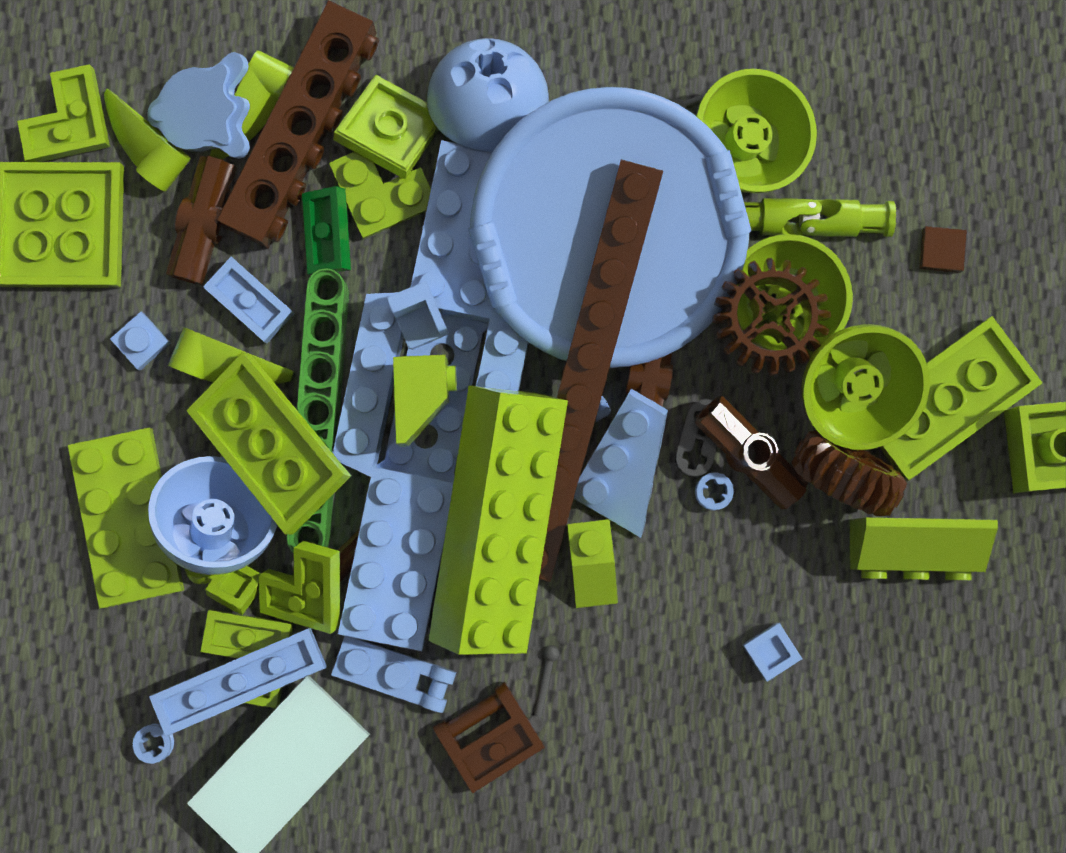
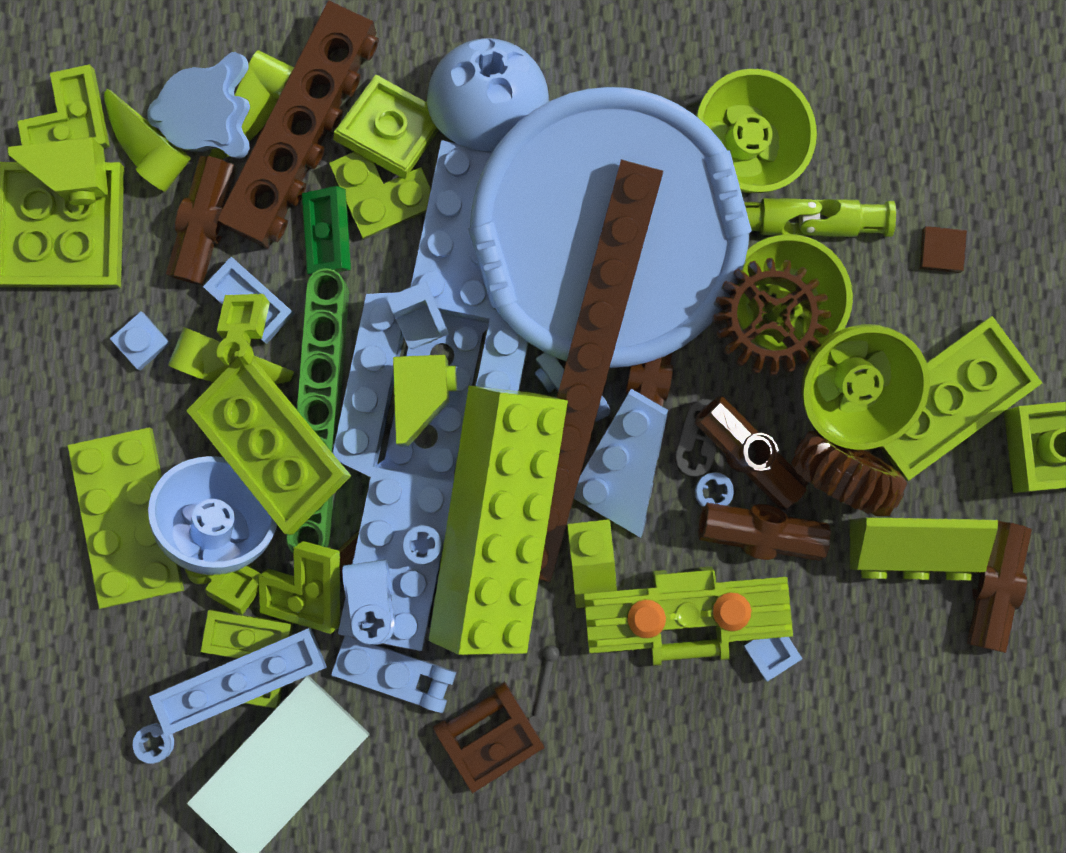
none -> lime slope [8,137,108,205]
none -> lime plate [217,294,270,365]
none -> light blue piece [342,559,395,645]
none -> light blue bush [403,525,443,564]
none -> light blue plate [534,352,564,392]
none -> lime piece [584,566,793,666]
none -> reddish brown piece [698,502,831,561]
none -> reddish brown piece [967,521,1032,653]

